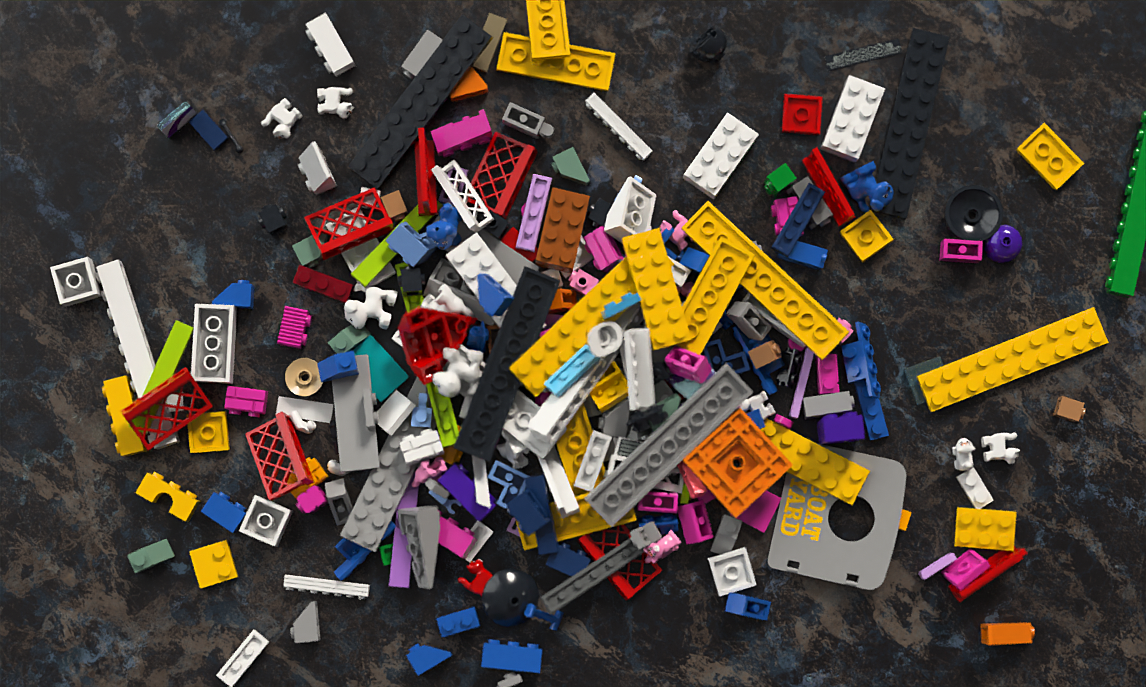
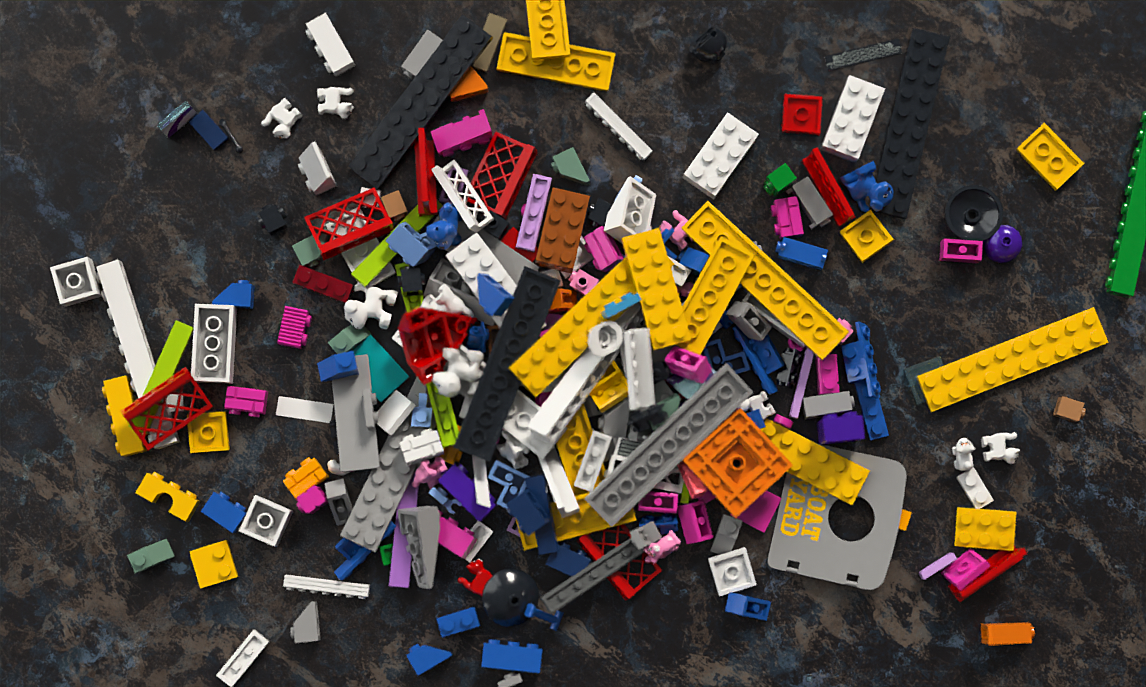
fence [245,411,314,501] -> none
tan dish [285,358,323,396] -> none
white arm [289,411,316,434] -> none
light grey tile [425,477,450,499] -> none
light grey brick [502,102,554,139] -> none
medium azure plate [544,344,600,398] -> none
medium nougat brick [748,340,782,369] -> none
dark blue tile [771,183,825,258] -> none

